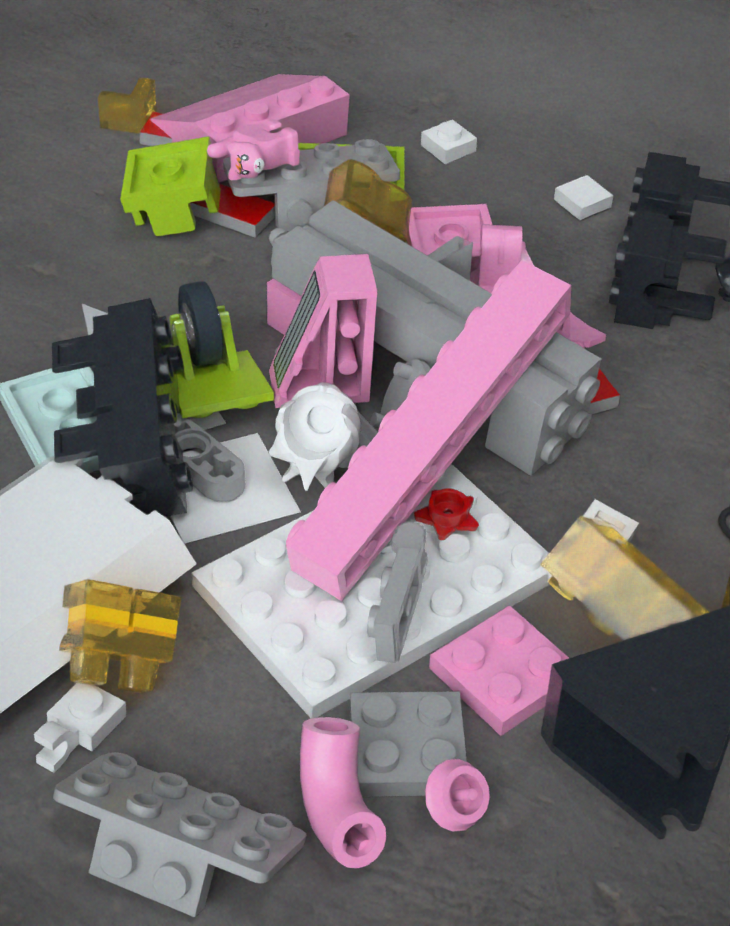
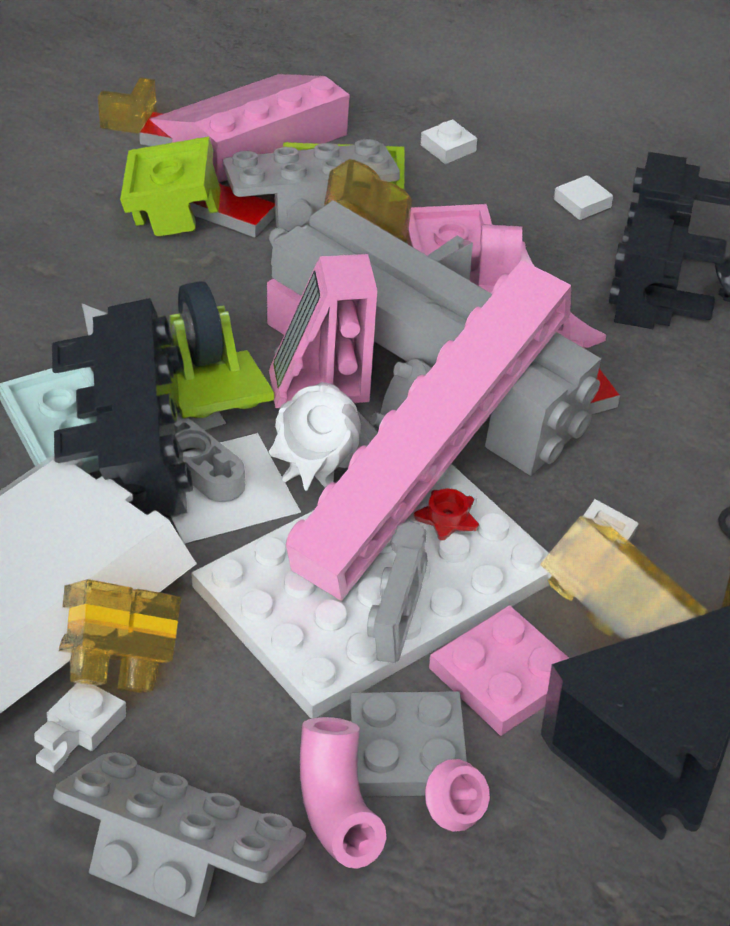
bright pink animal [207,119,300,180] -> none

